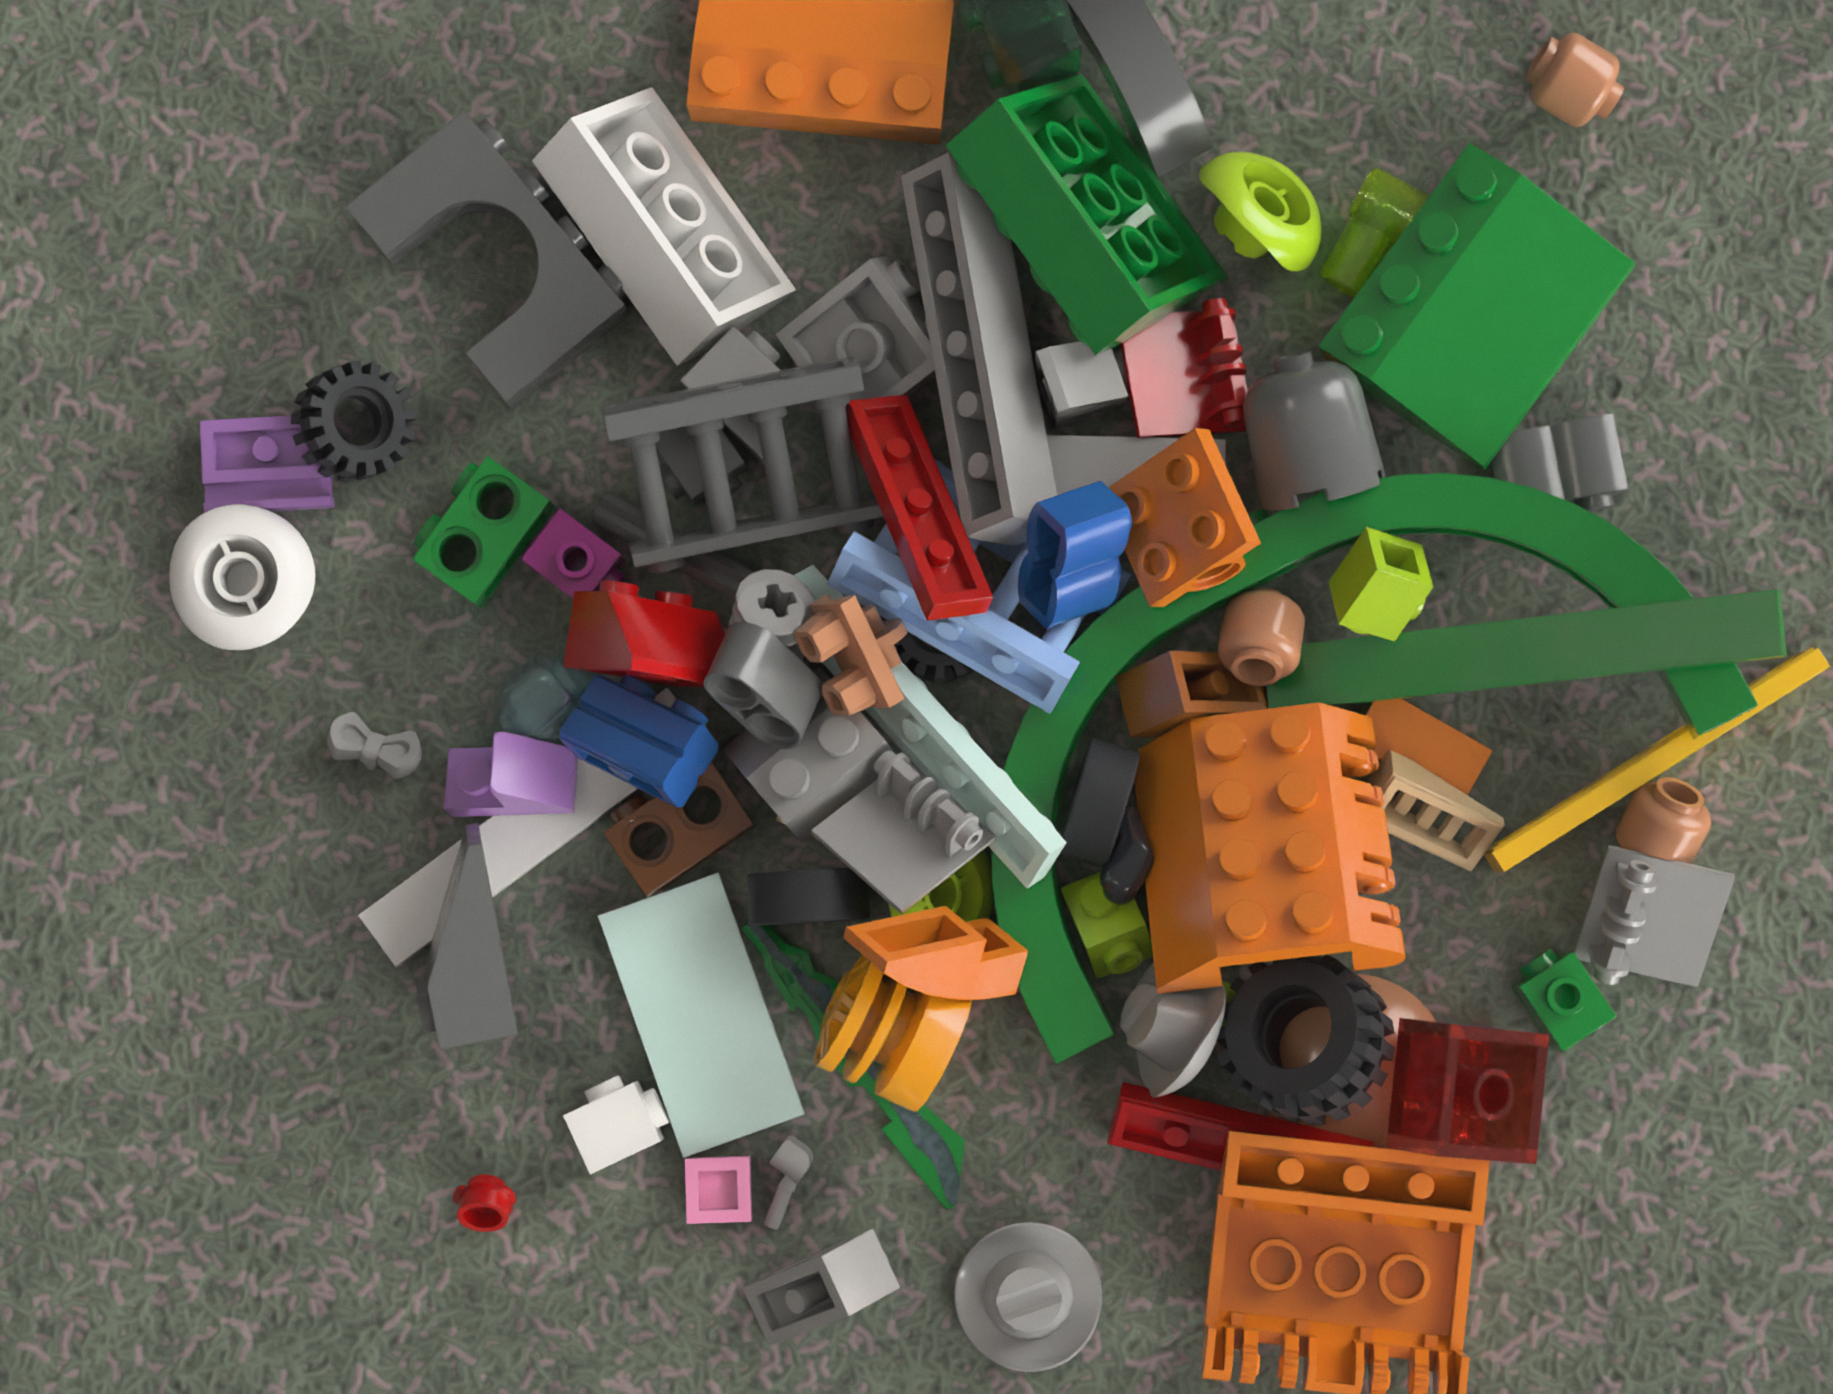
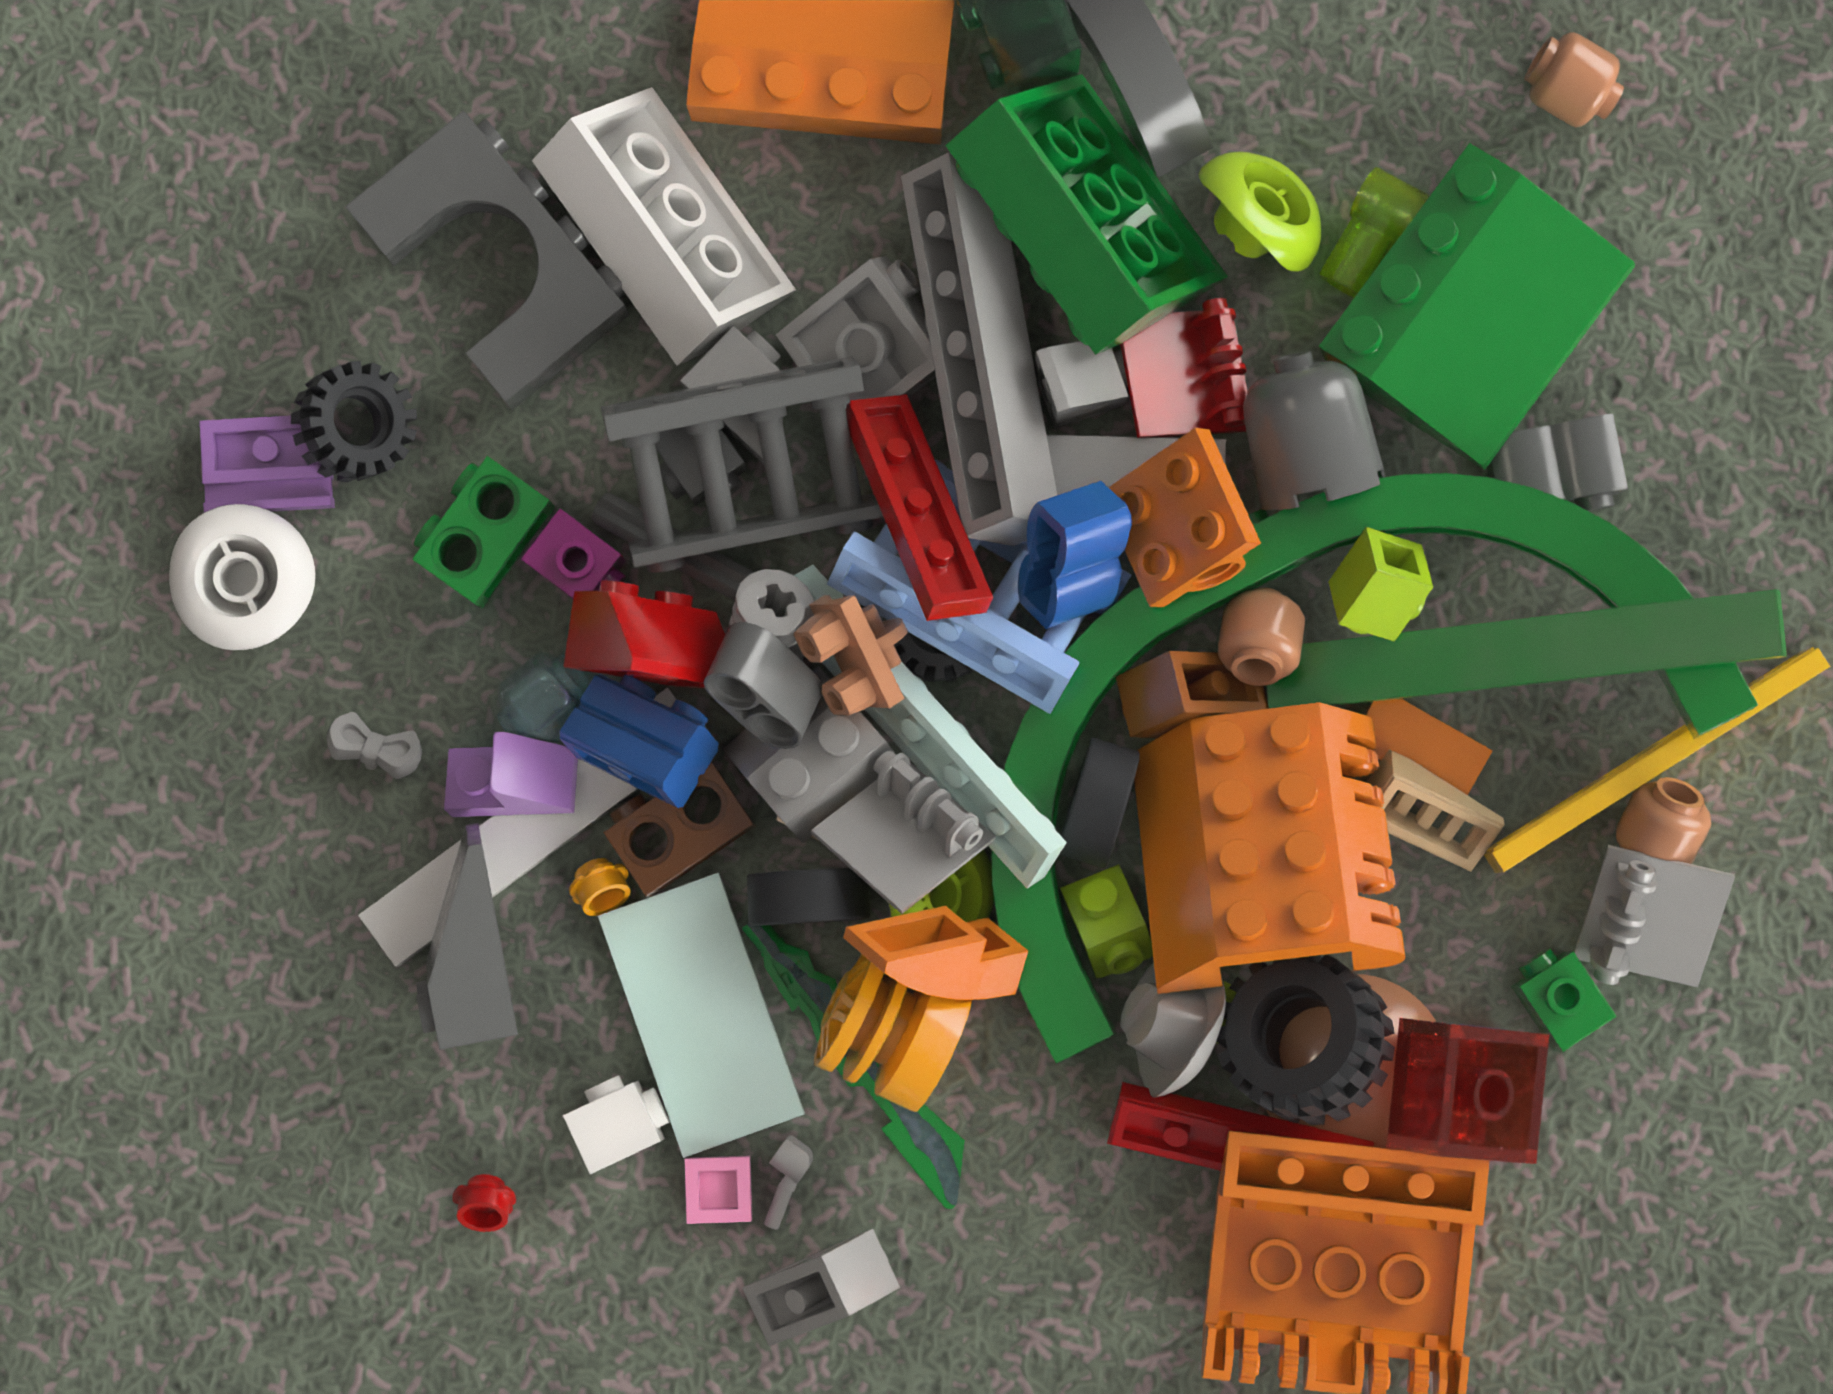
light grey hat [954,1222,1102,1372] -> none
black arm [1100,806,1154,905] -> none
none -> light orange plate [569,858,630,916]

